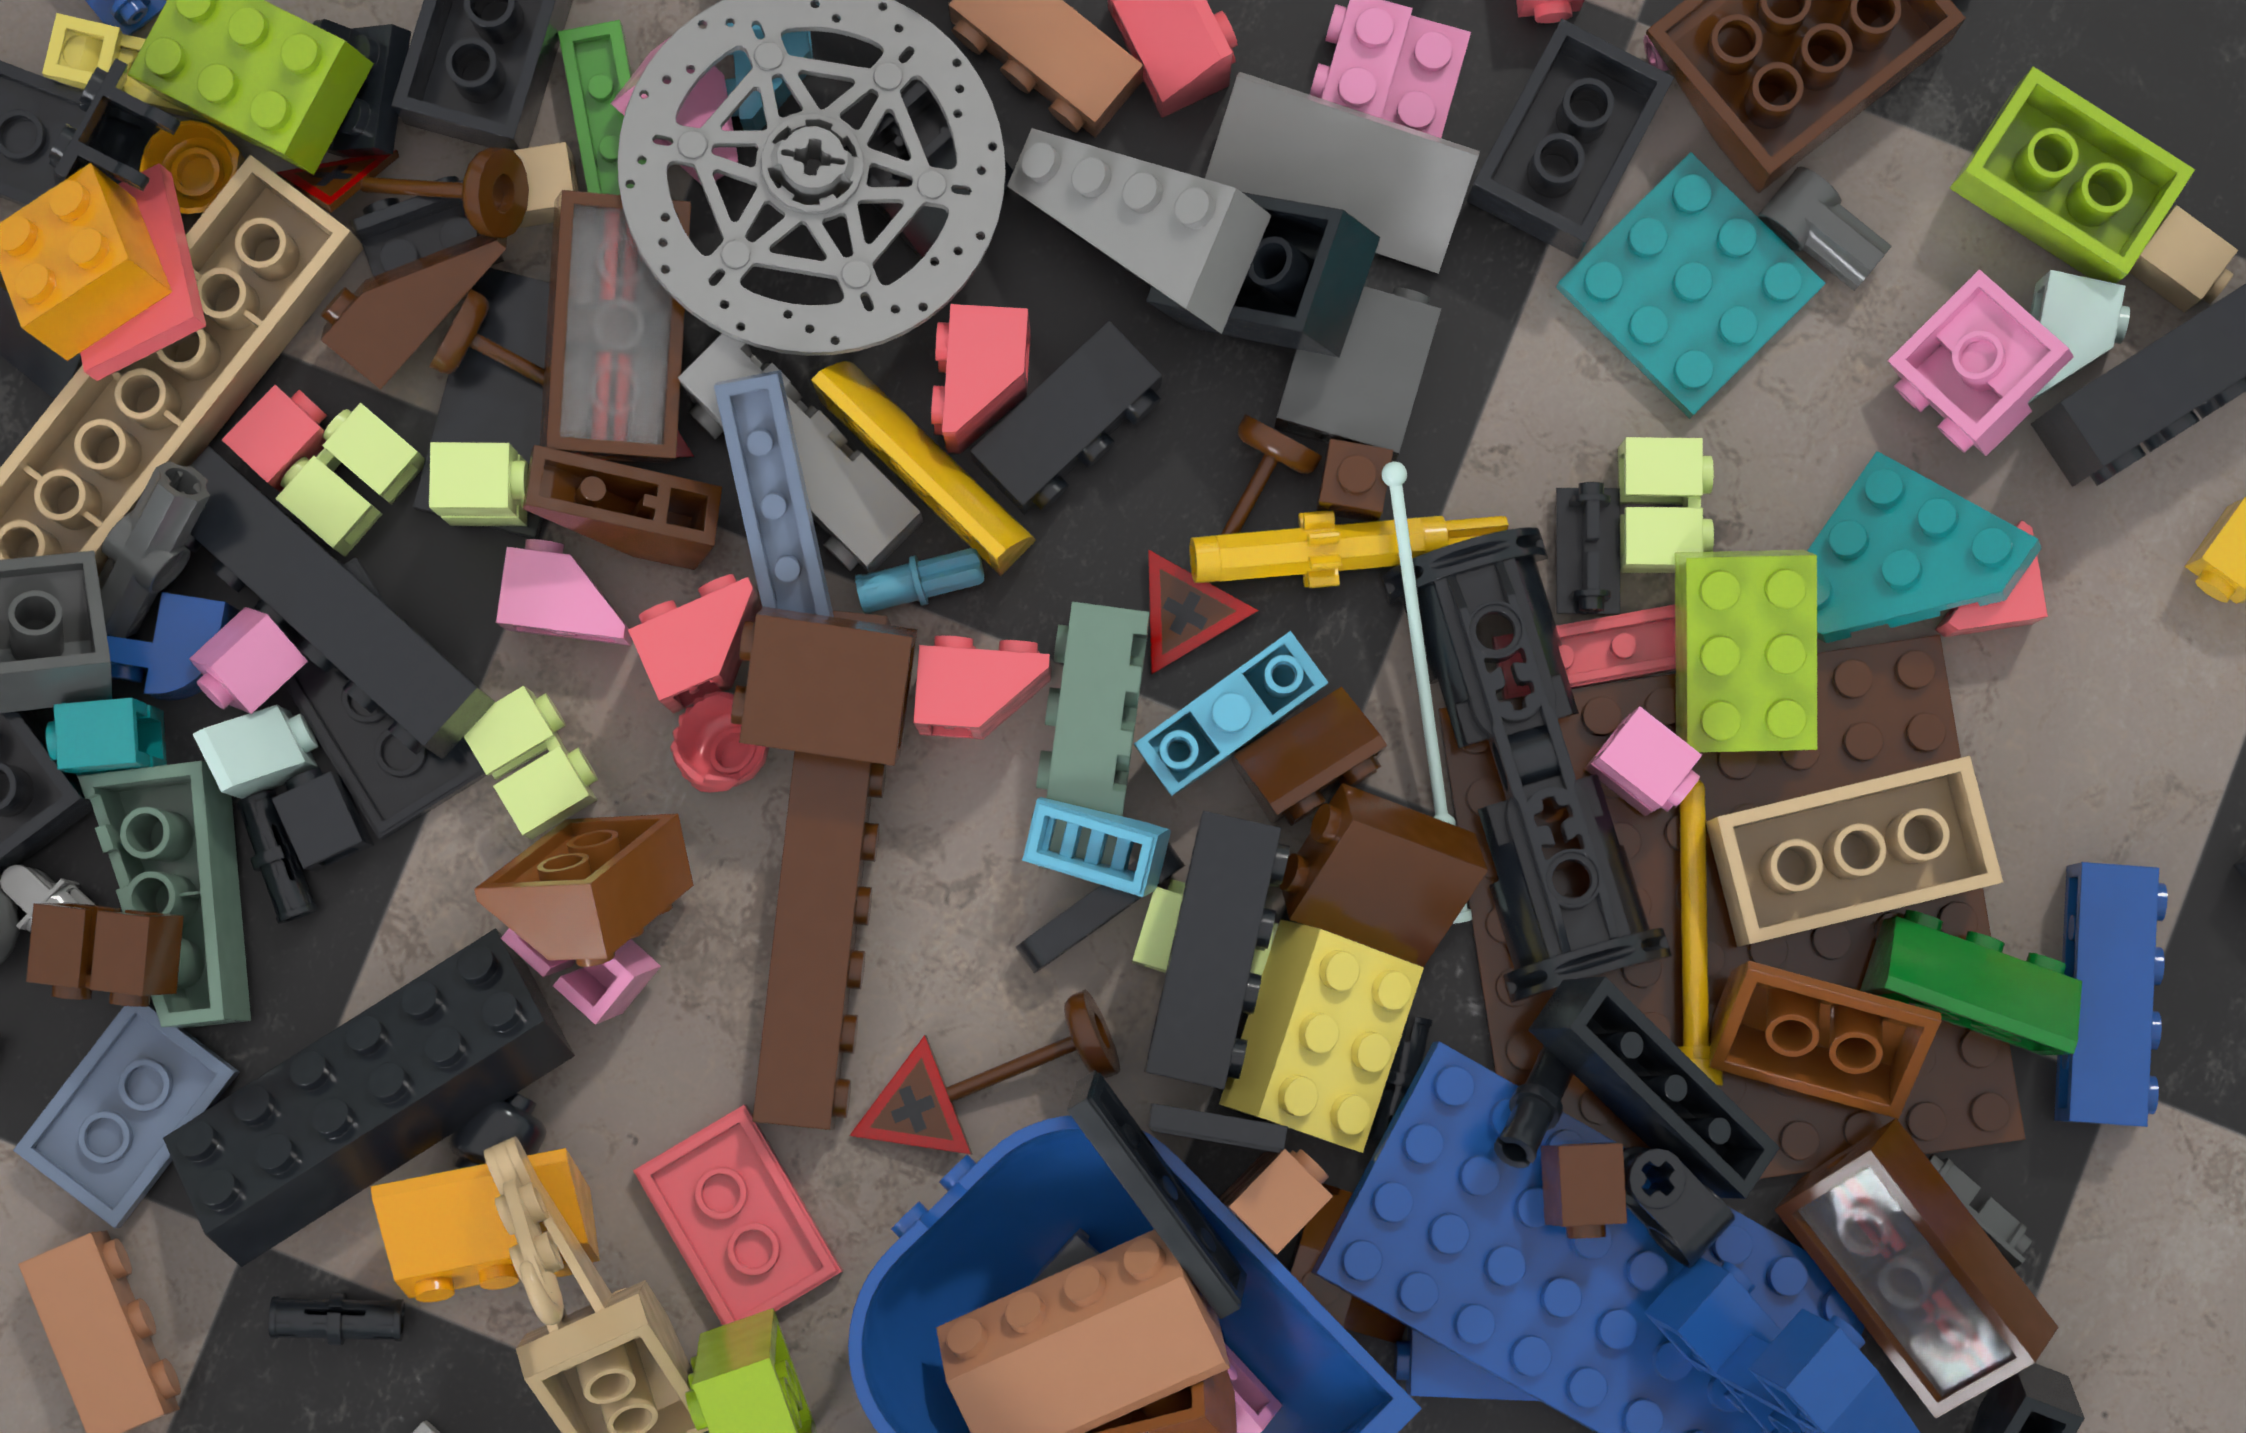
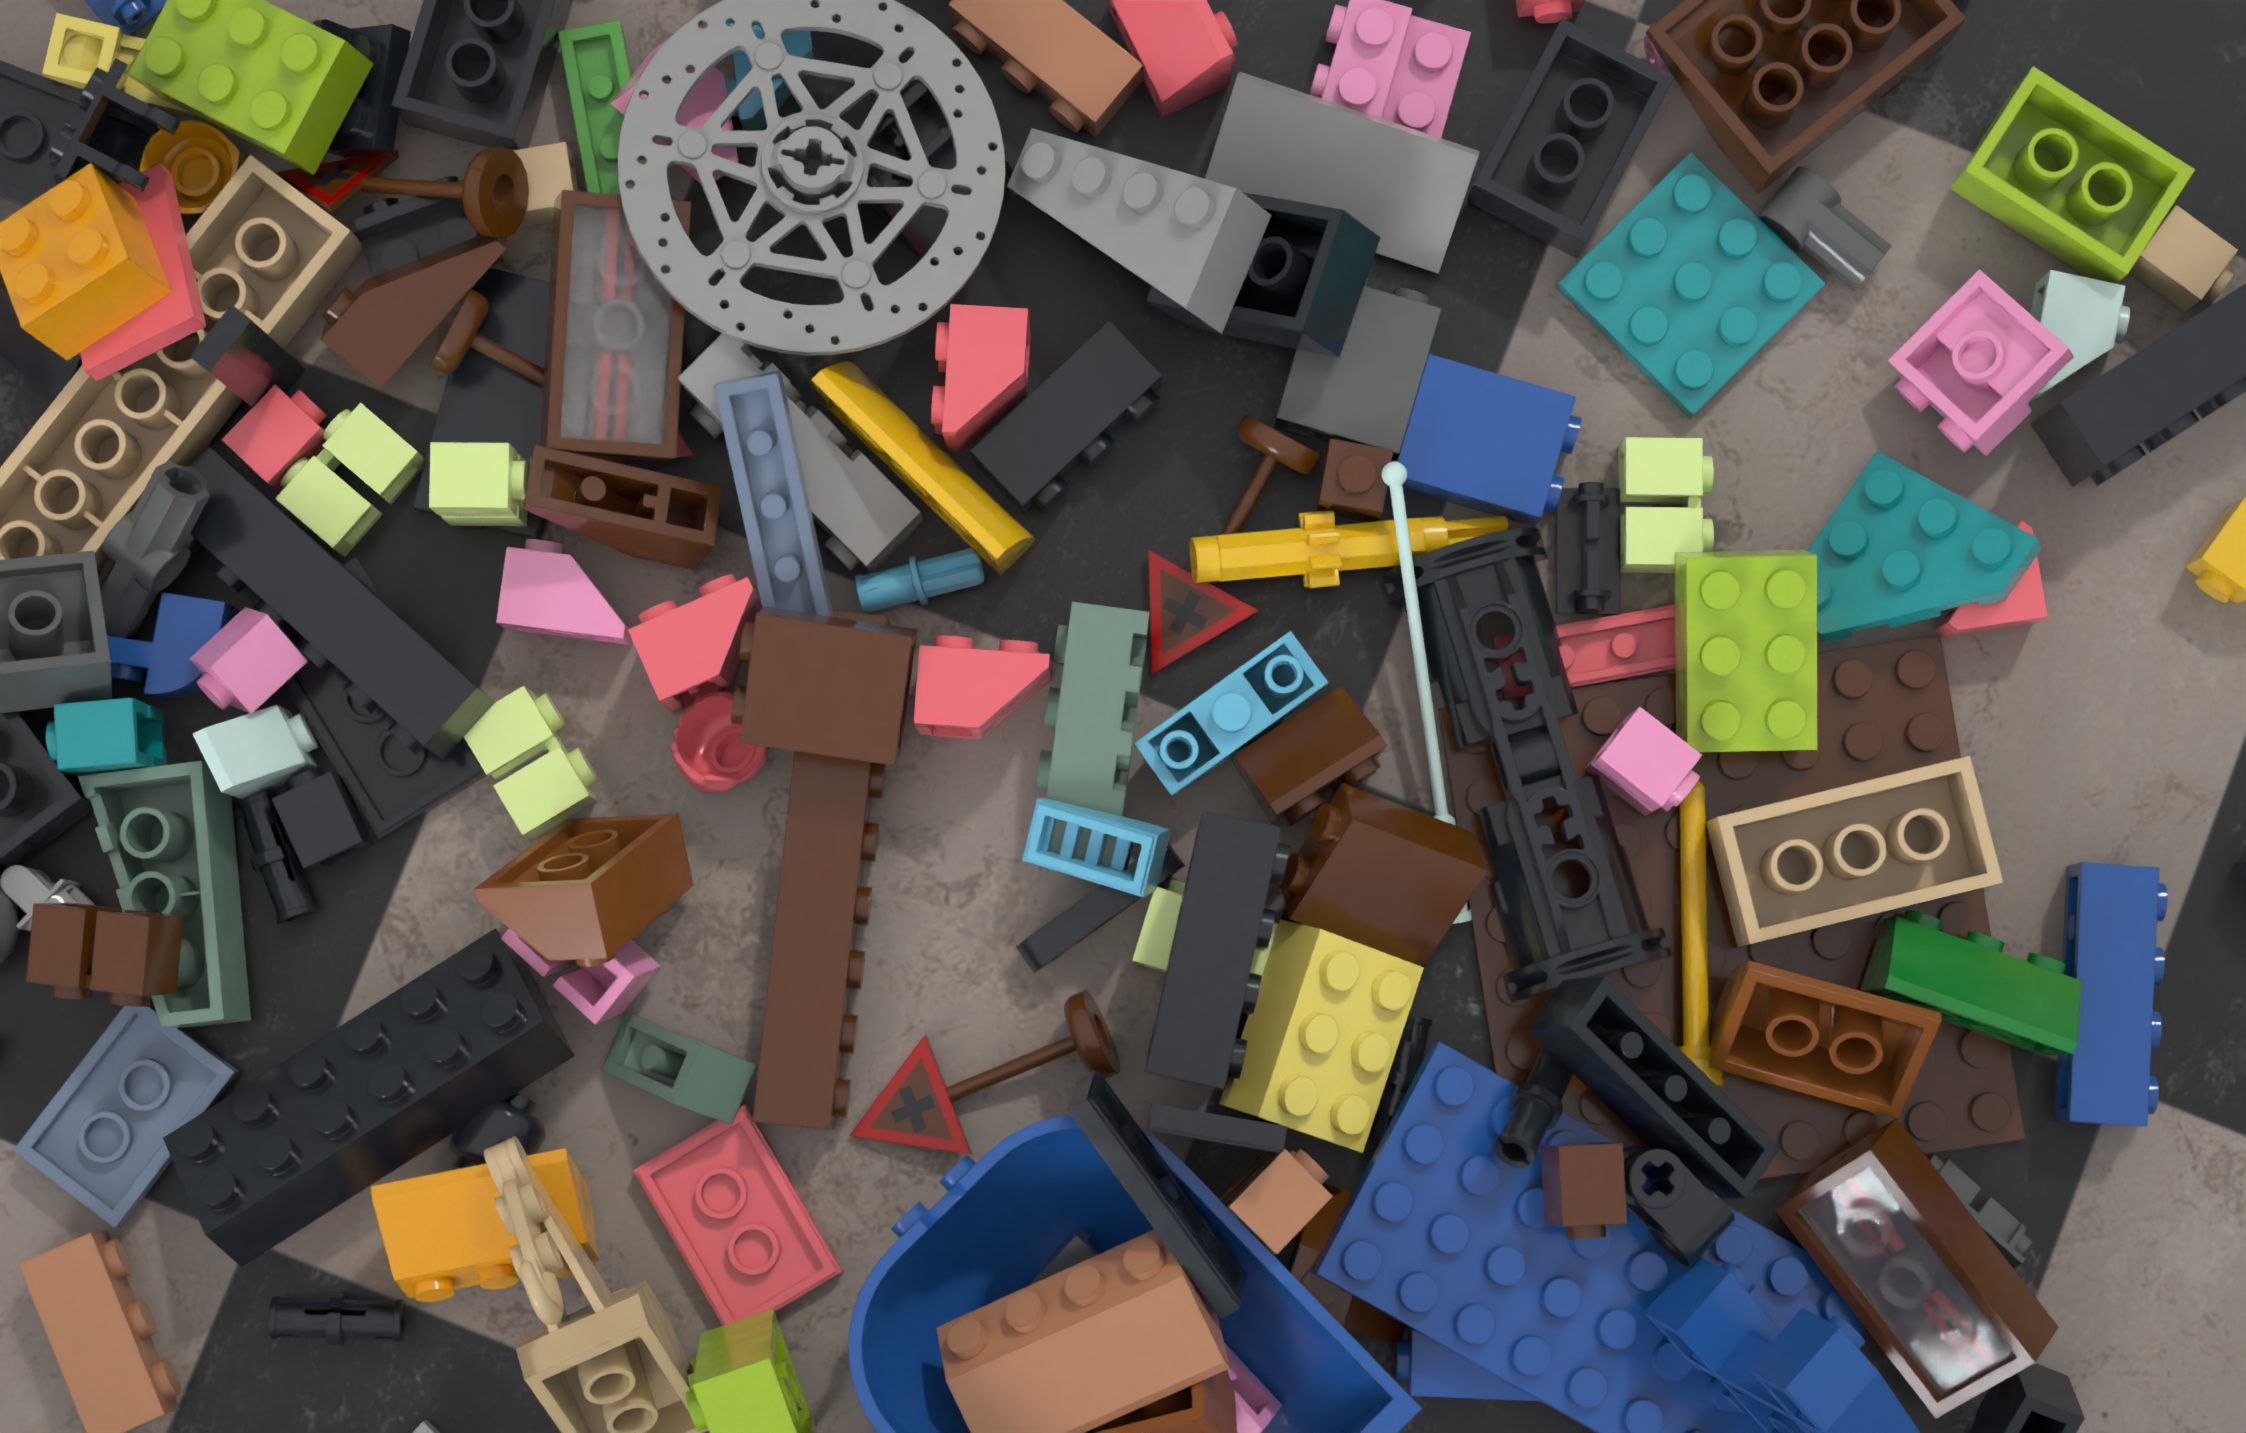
none -> black tile [191,306,306,408]
none -> sand green slope [601,1011,756,1125]
none -> blue brick [1396,354,1582,527]

